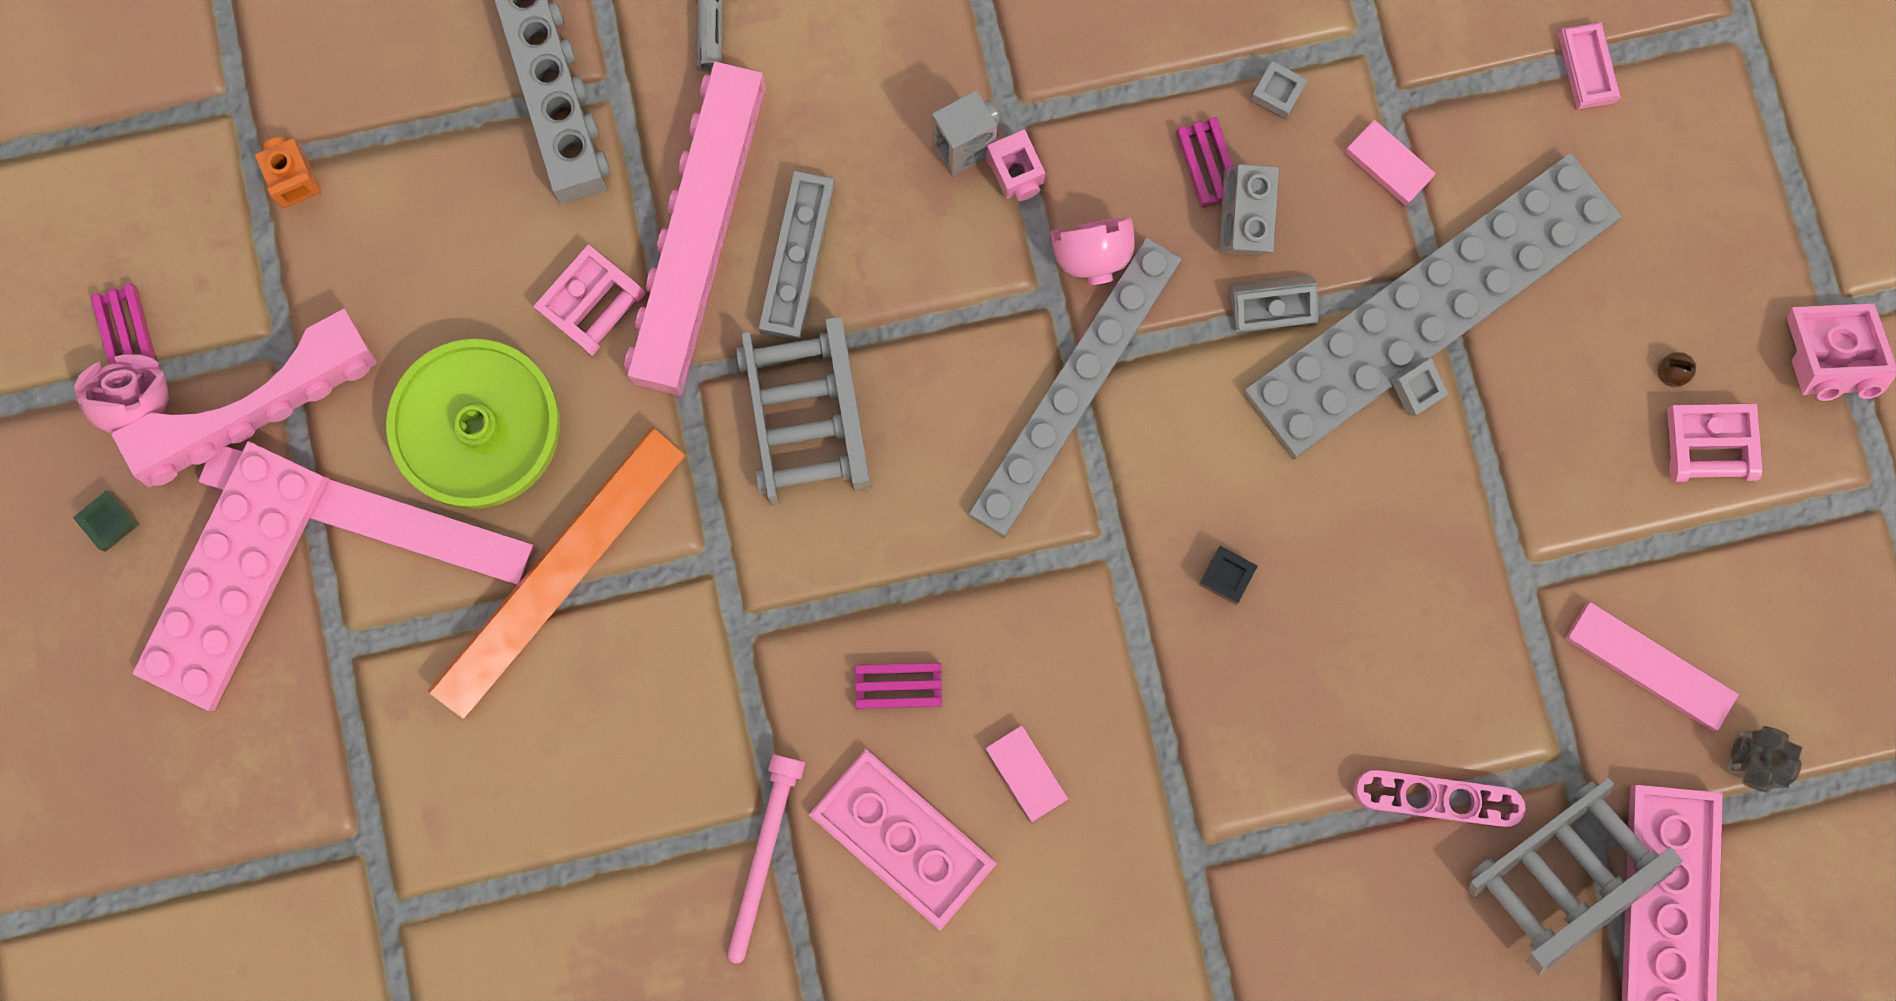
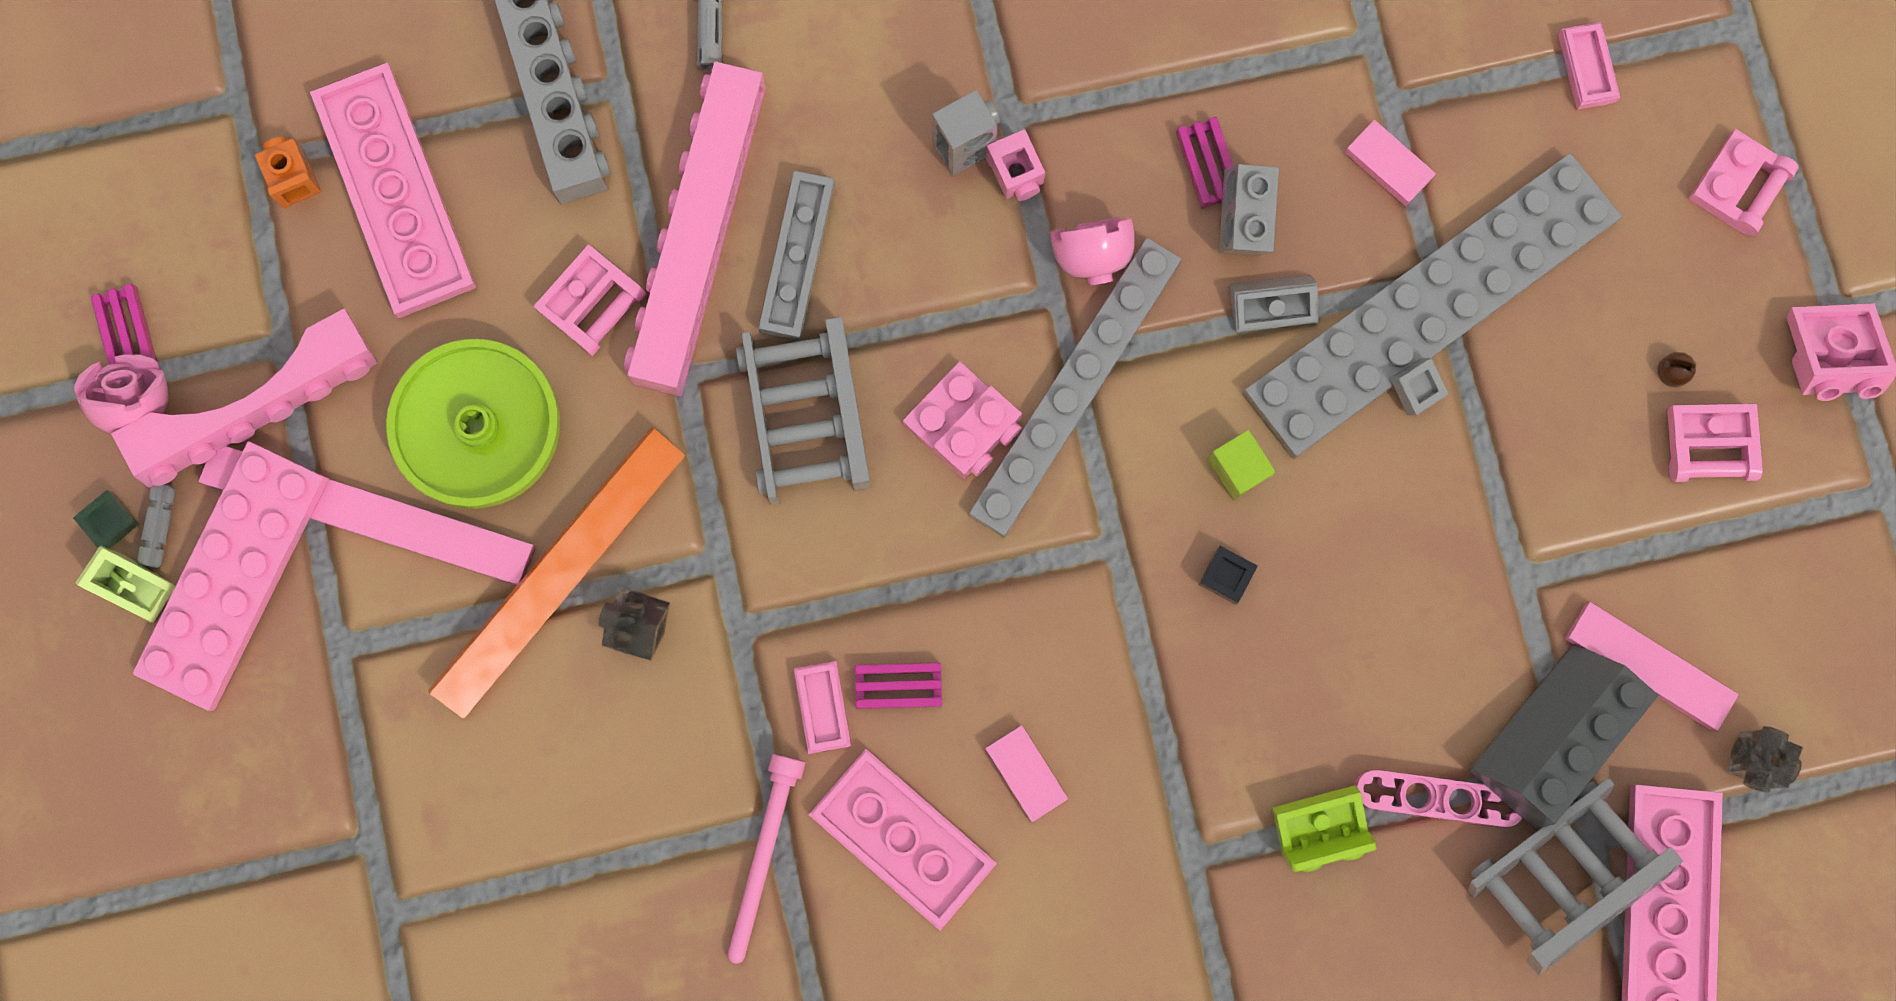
light grey plate [1250,61,1308,119] -> none
none -> yellowish green slope [75,546,176,623]
none -> light grey axle [137,485,176,568]
none -> bright pink plate [310,62,477,318]
none -> clear smoke brick [598,588,670,661]
none -> bright pink tile [794,661,852,754]
none -> bright pink plate [902,361,1022,480]
none -> lime panel [1207,430,1275,501]
none -> lime bracket [1272,785,1377,872]
none -> dark grey slope [1469,644,1659,829]
none -> bright pink plate [1688,129,1799,236]

